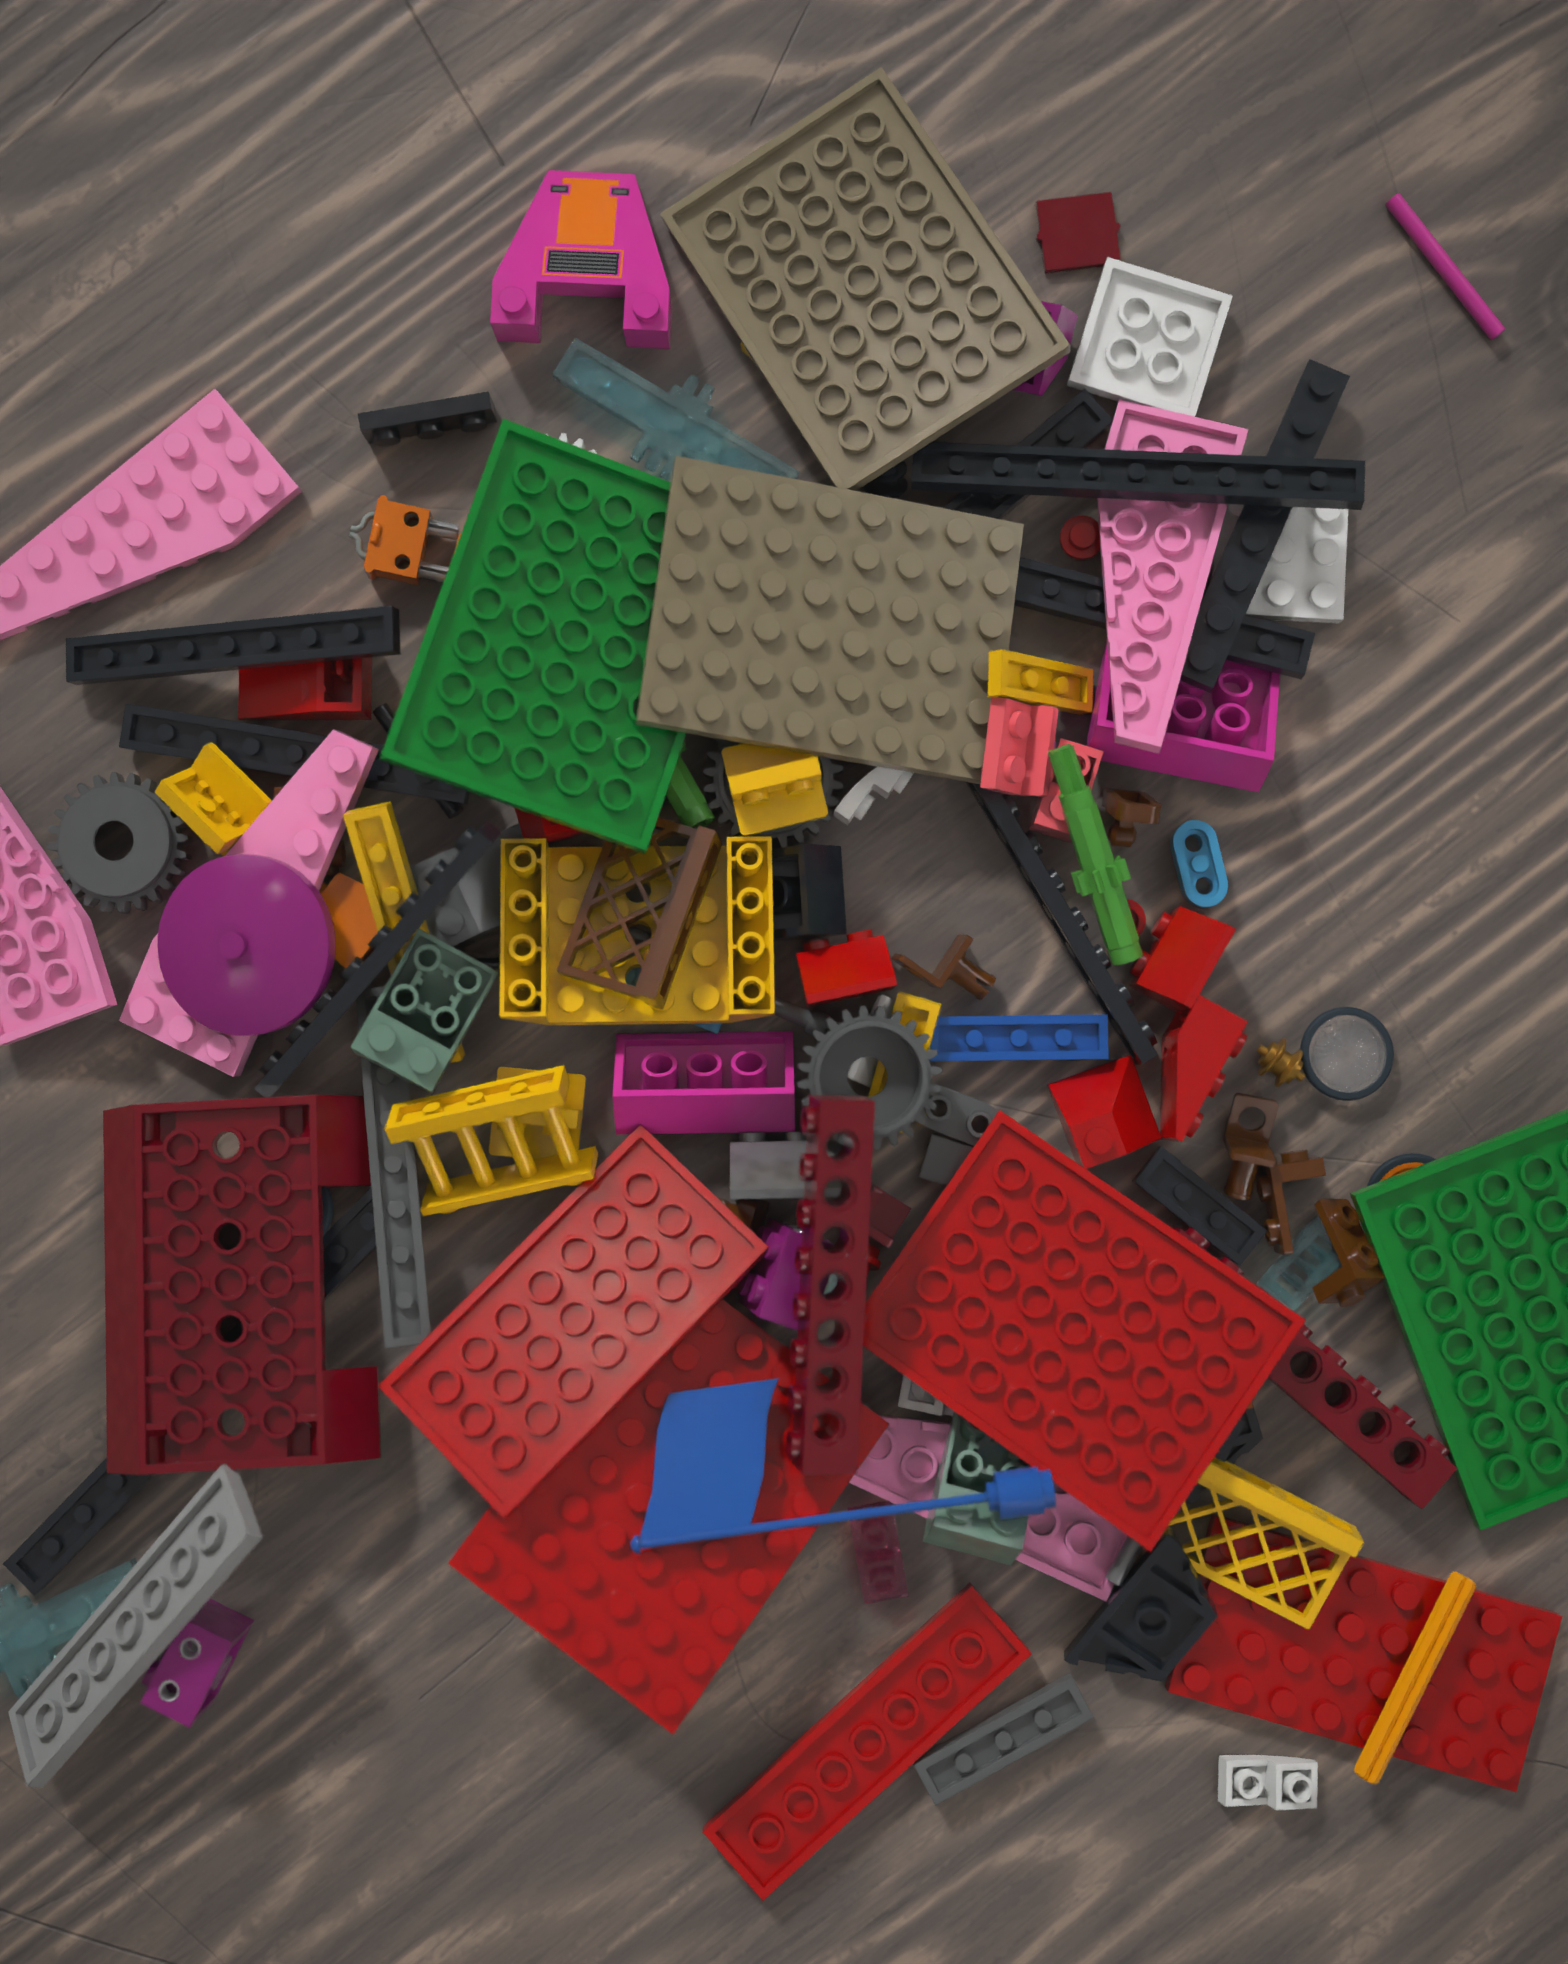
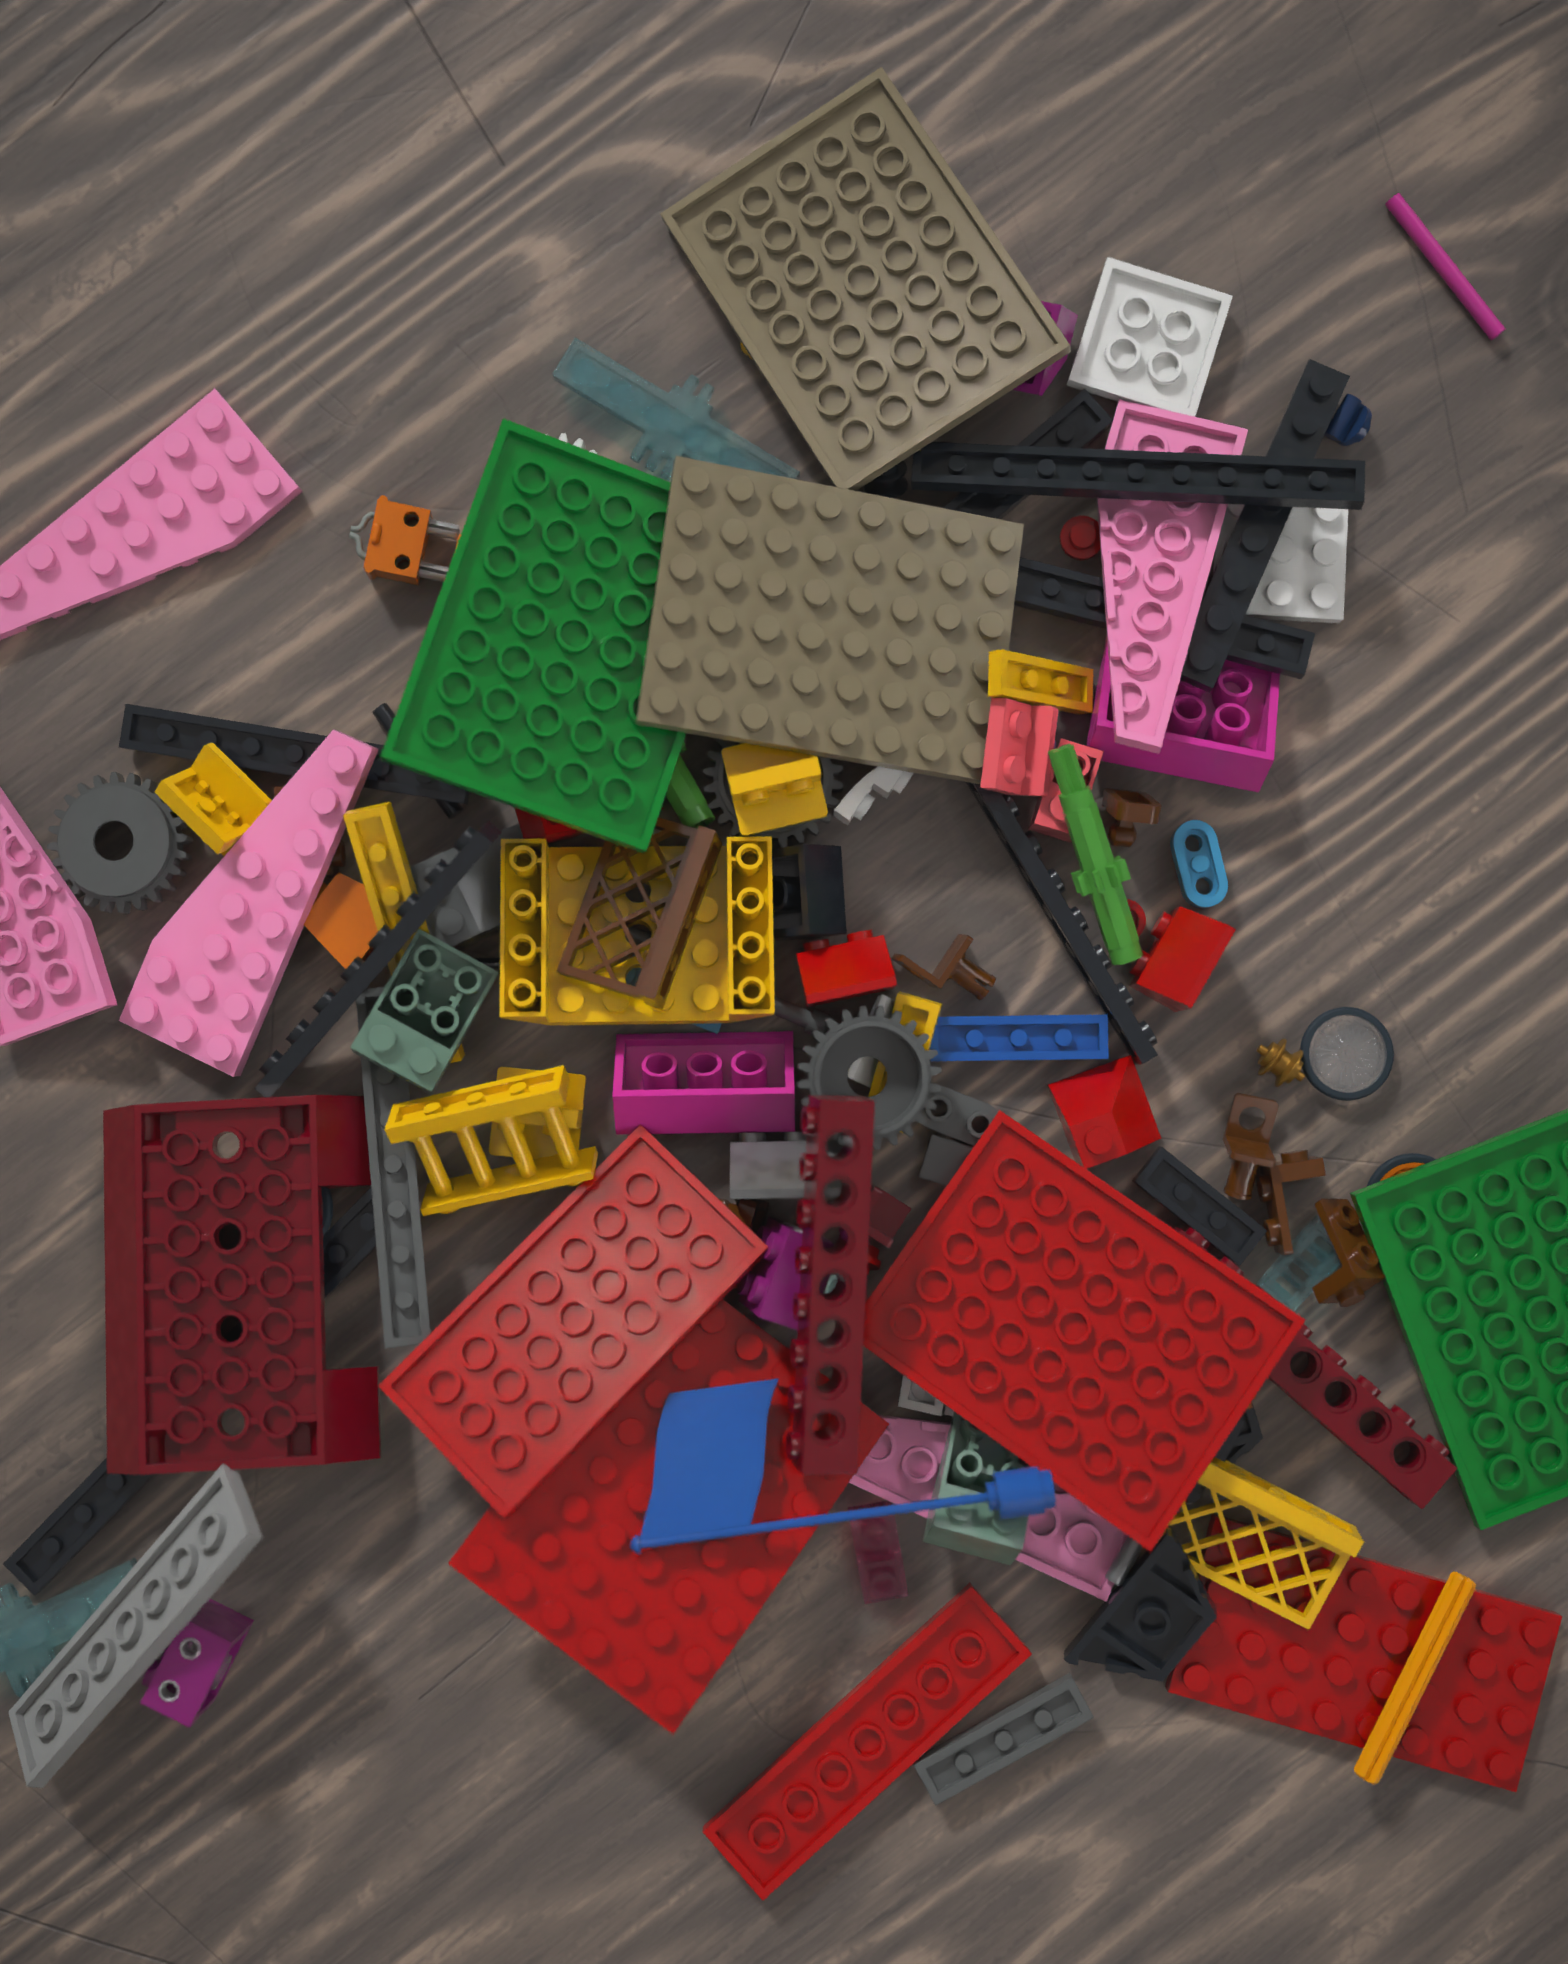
black plate [66,606,401,685] -> none
magenta dish [157,854,336,1036] -> none
red slope [238,657,372,720] -> none
black plate [358,391,497,447] -> none
dark pink wedge [490,170,672,349] -> none
dark red piece [1036,192,1121,274] -> none
red slope [1160,995,1248,1142] -> none
white slope [1218,1755,1318,1810] -> none
none -> dark blue plate [1325,394,1372,446]

